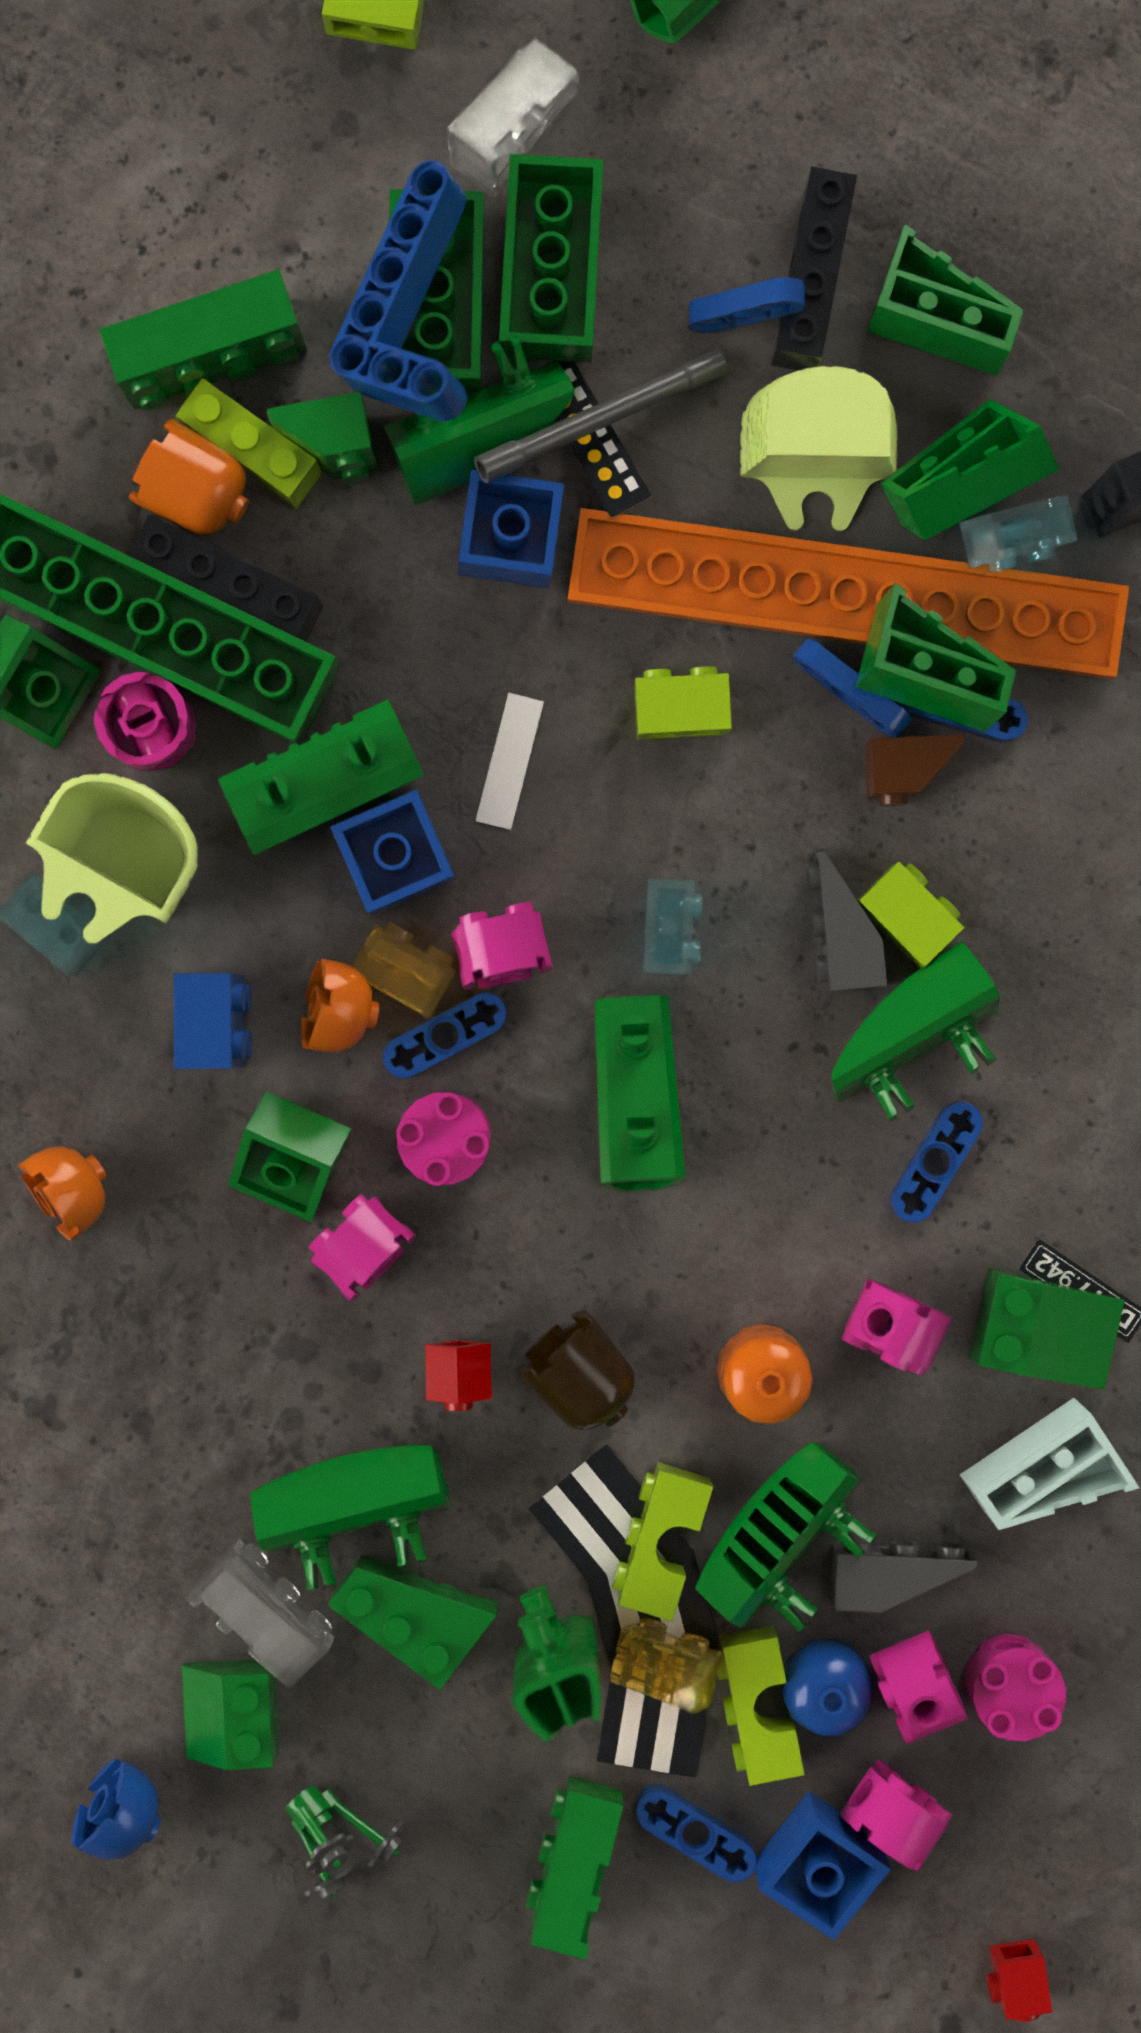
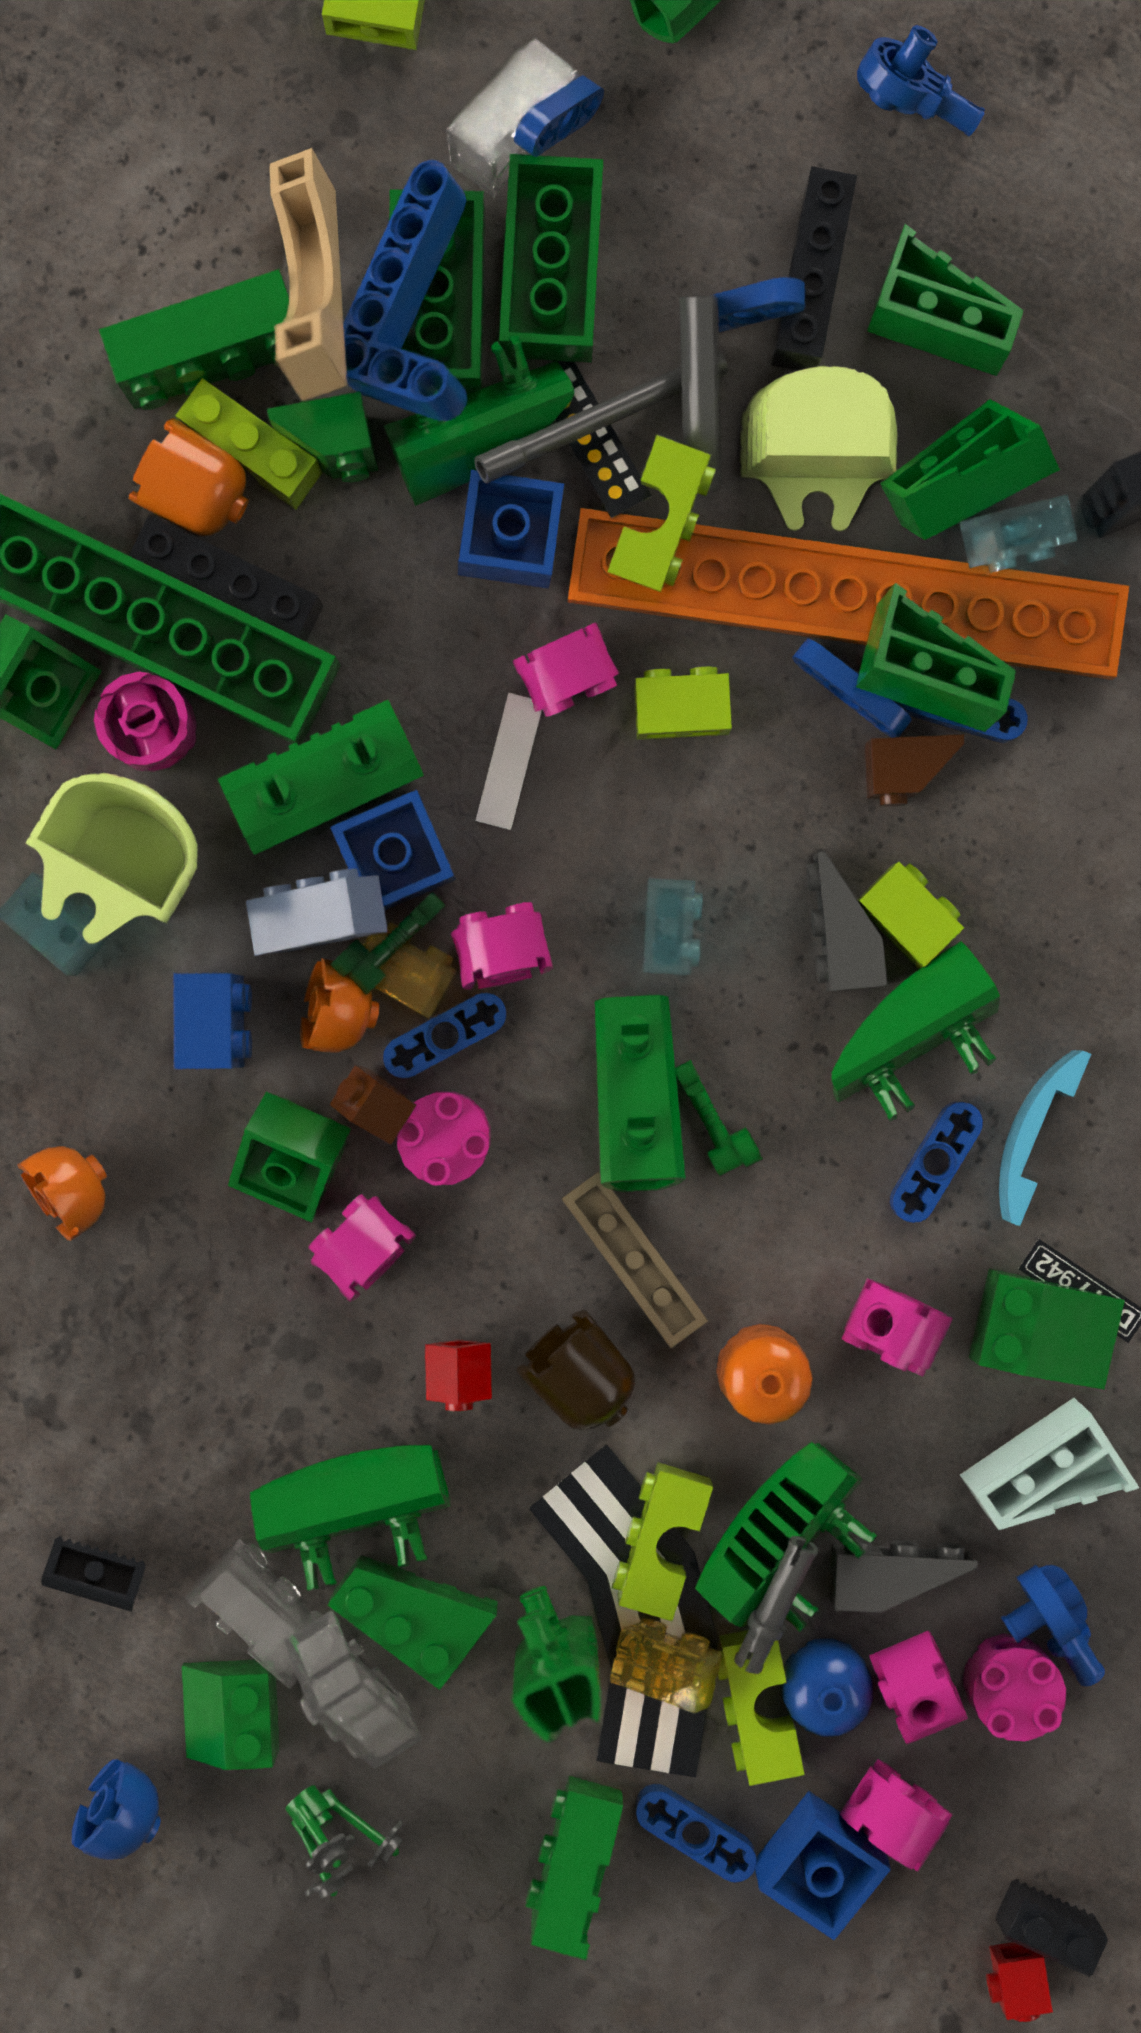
none -> black brick [41,1536,146,1612]
none -> brick [246,869,387,956]
none -> tan arch [270,148,347,401]
none -> clear wedge [284,1610,422,1769]
none -> dark green brick [330,892,445,995]
none -> reddish brown slope [330,1065,417,1144]
none -> dark pink brick [512,622,619,717]
none -> blue beam [514,75,604,157]
none -> dark tan plate [561,1170,708,1348]
none -> lime arch [607,435,716,592]
none -> green brick [675,1060,763,1176]
none -> dark grey brick [679,295,722,491]
none -> dark grey pin [734,1536,819,1674]
none -> blue pin [857,25,985,137]
none -> black brick [996,1878,1108,1977]
none -> medium azure slope [999,1050,1091,1226]
none -> blue pin [1001,1565,1105,1687]

